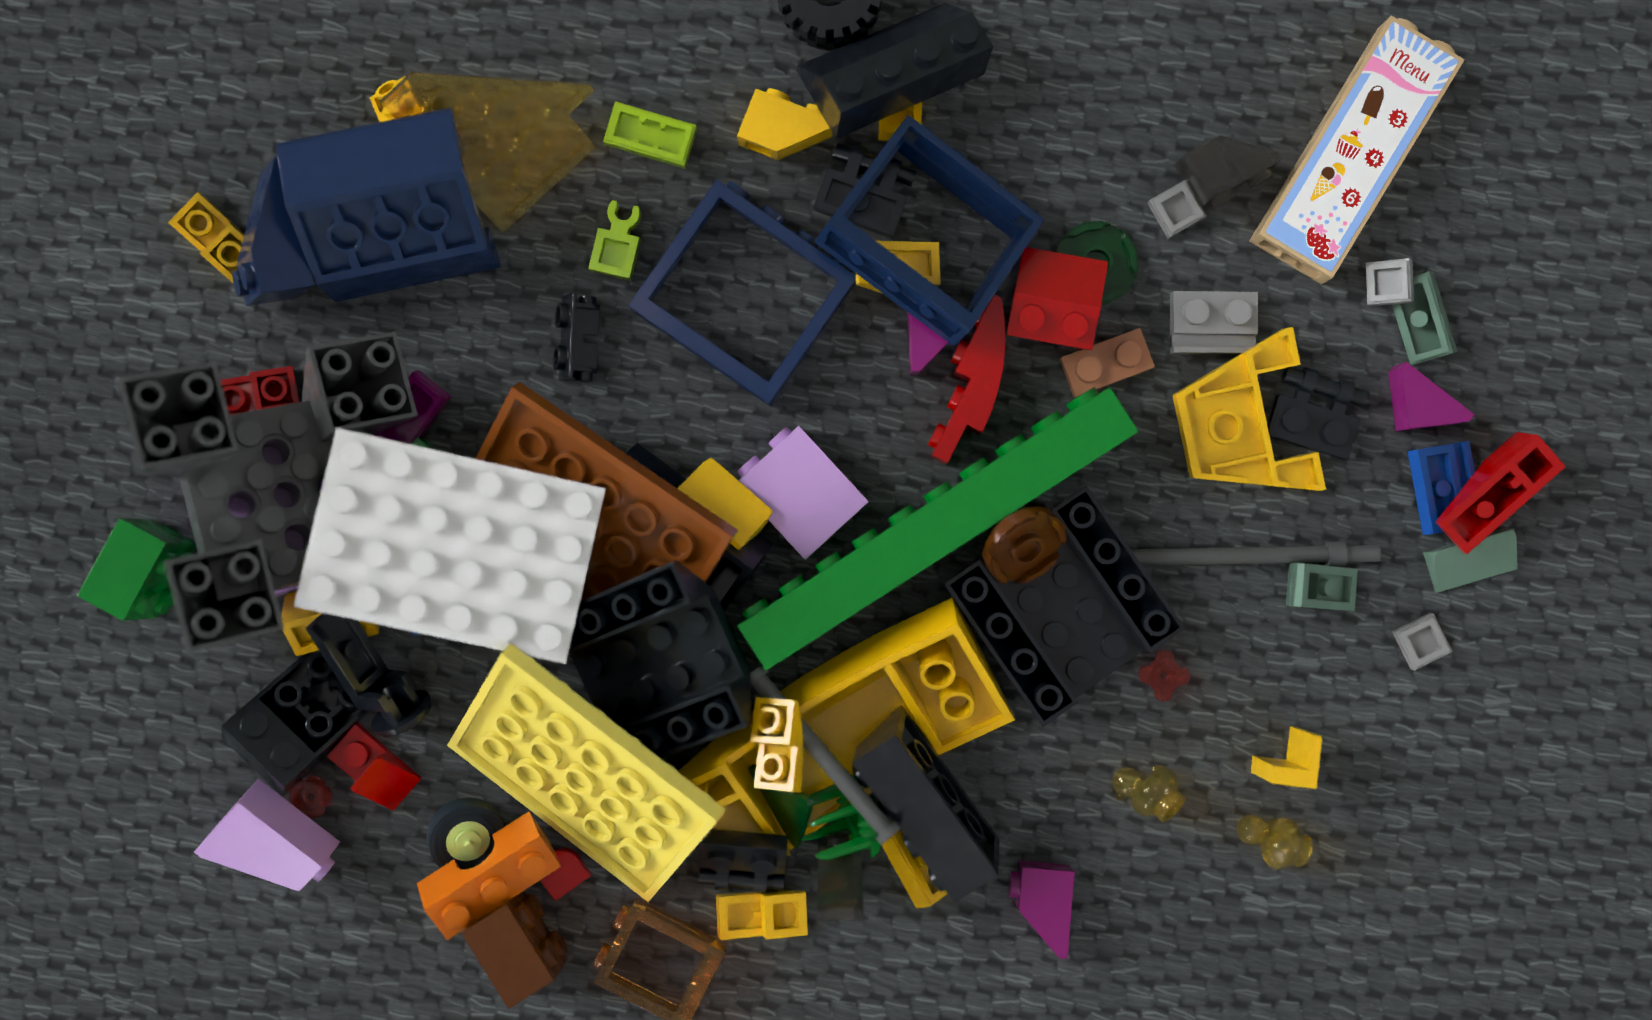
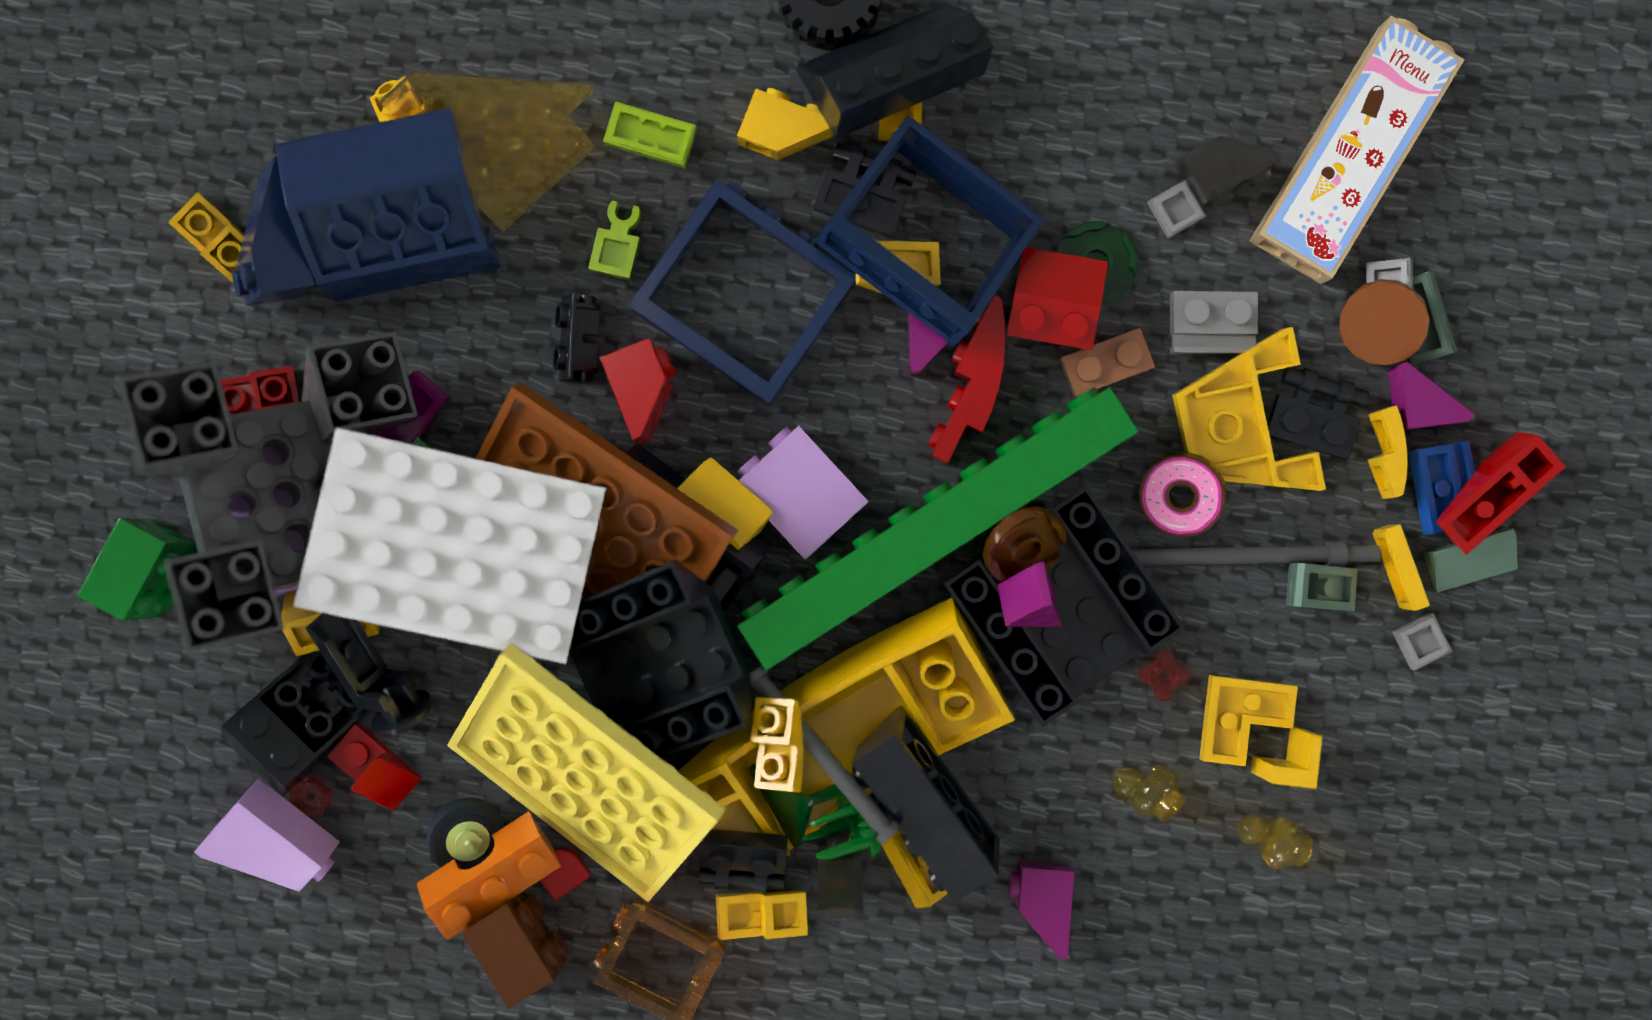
none -> red slope [600,338,677,445]
none -> magenta slope [997,562,1062,628]
none -> tile [1139,452,1227,537]
none -> yellow plate [1199,675,1298,766]
none -> dark orange tile [1339,279,1429,365]
none -> yellow slope [1367,405,1408,499]
none -> yellow tile [1372,524,1430,611]

